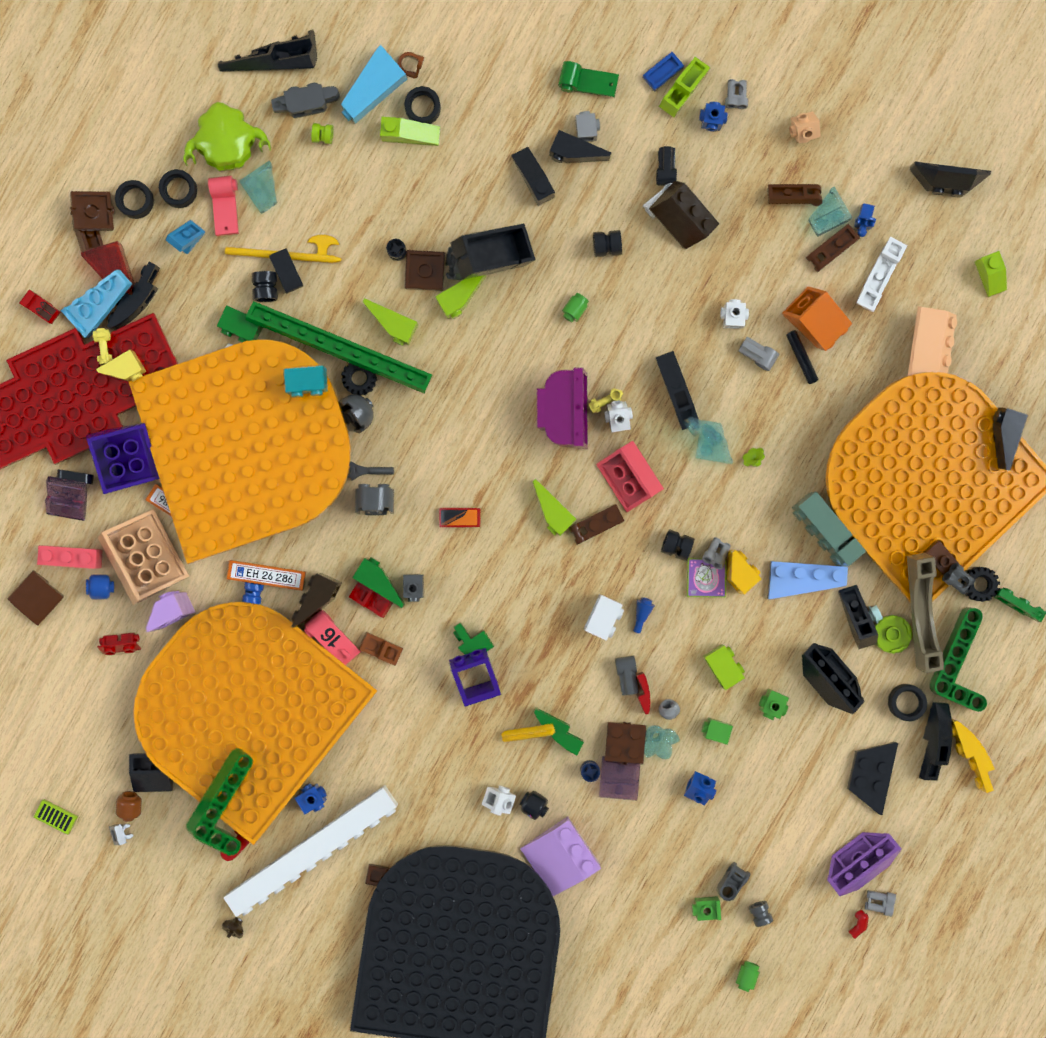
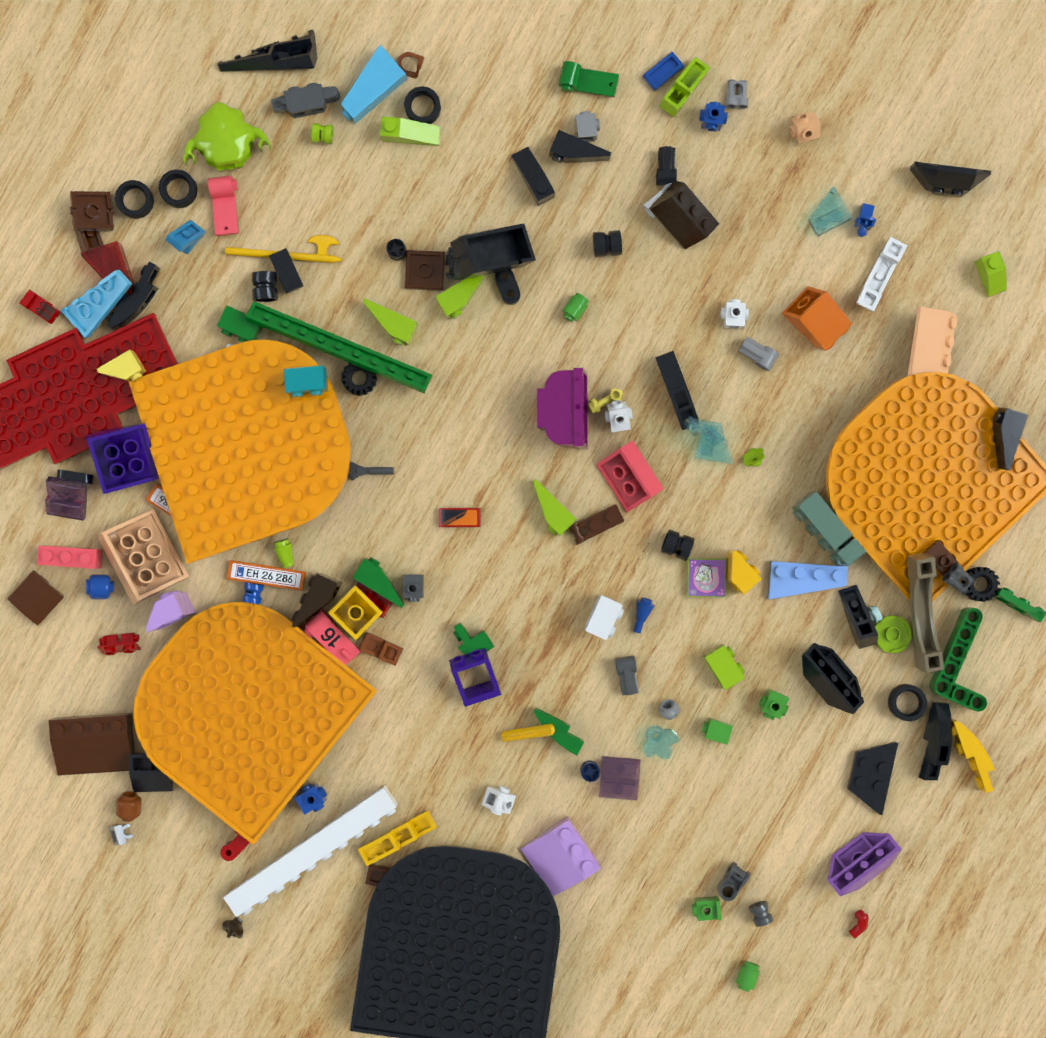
lime tile [34,799,78,835] -> none
light yellow bar [93,328,113,365] -> none
green beam [186,748,253,856] -> none
clear light blue wing [239,161,277,214] -> none
dark grey cylinder [339,394,374,433] -> none
dark grey brick [355,484,394,515] -> none
black head [519,791,549,820] -> none
reddish brown plate [605,722,646,765] -> none
red slope [636,672,651,715] -> none
blue brick [684,771,716,806] -> none
light grey piece [702,537,731,569] -> none
reddish brown plate [767,184,823,206] -> none
black axle [786,330,818,384] -> none
reddish brown plate [806,223,860,273] -> none
light grey piece [865,890,896,917] -> none
none -> reddish brown slope [49,713,134,776]
none -> lime cone [273,538,294,568]
none -> yellow slope [328,585,383,640]
none -> yellow slope [357,810,437,866]
none -> black plate [495,269,520,305]

